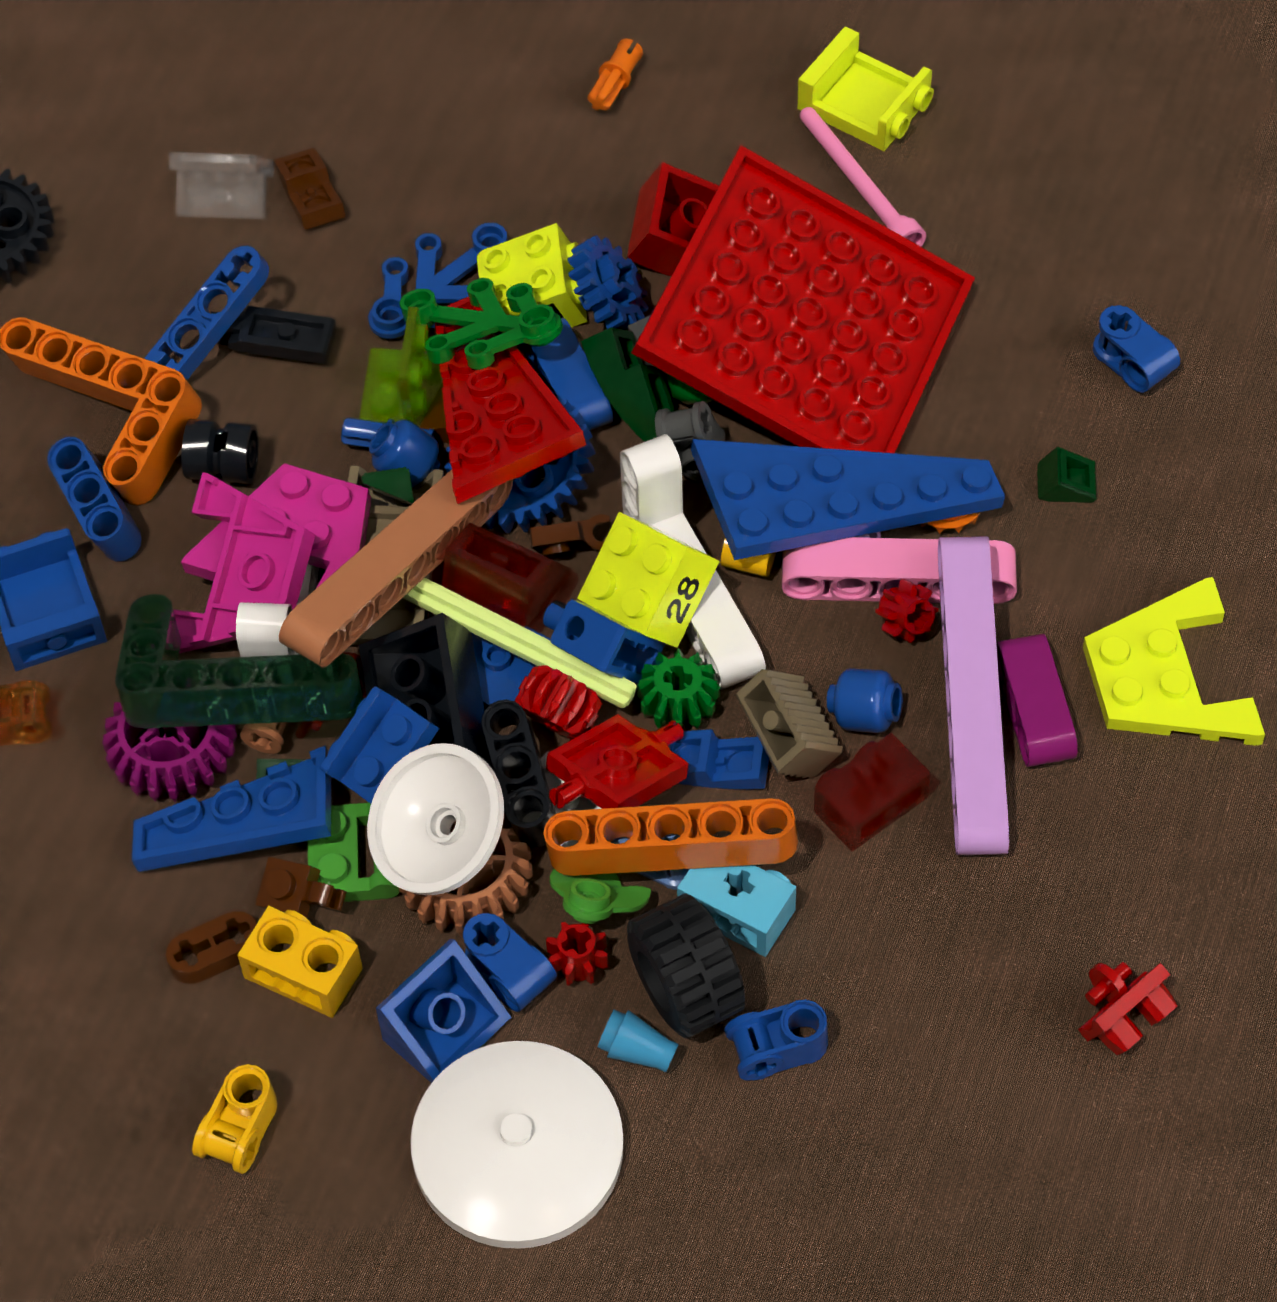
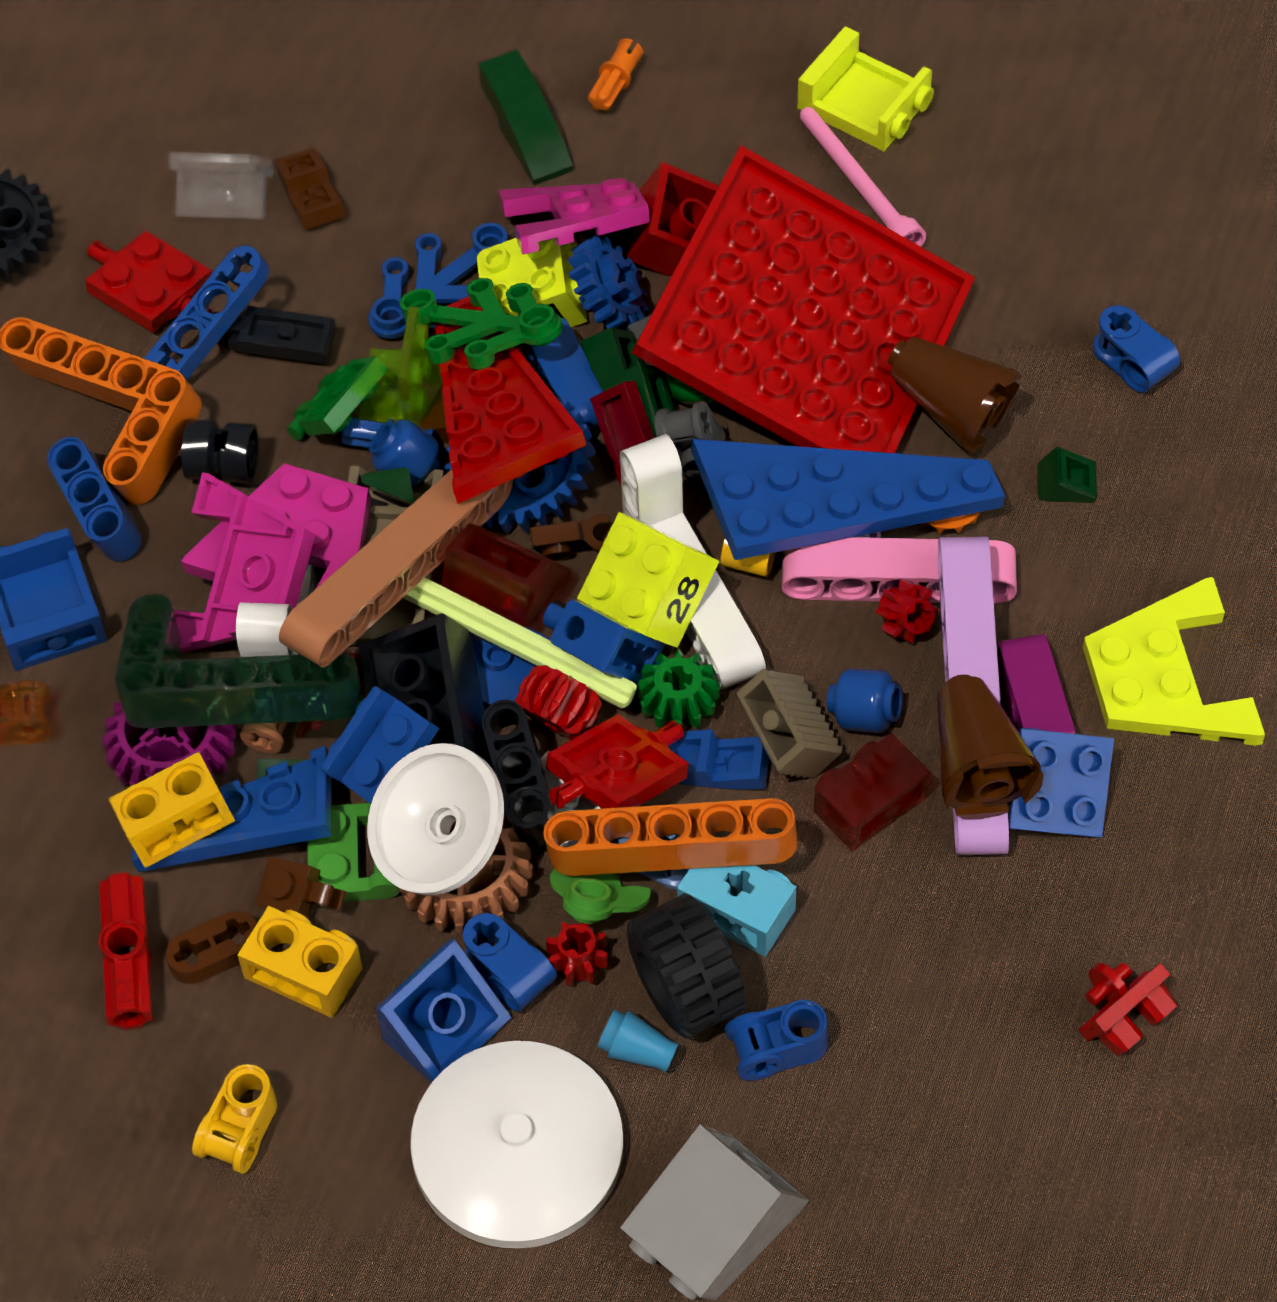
none -> red plate [85,230,212,333]
none -> red piece [98,872,153,1030]
none -> yellow brick [108,752,235,868]
none -> green plate [286,356,388,440]
none -> dark green slope [478,49,573,186]
none -> dark pink wing [498,178,650,254]
none -> dark red tile [590,381,655,485]
none -> light grey slope [620,1124,809,1301]
none -> reddish brown cone [888,336,1022,453]
none -> reddish brown cone [937,674,1044,819]
none -> blue hinge [1008,727,1114,838]

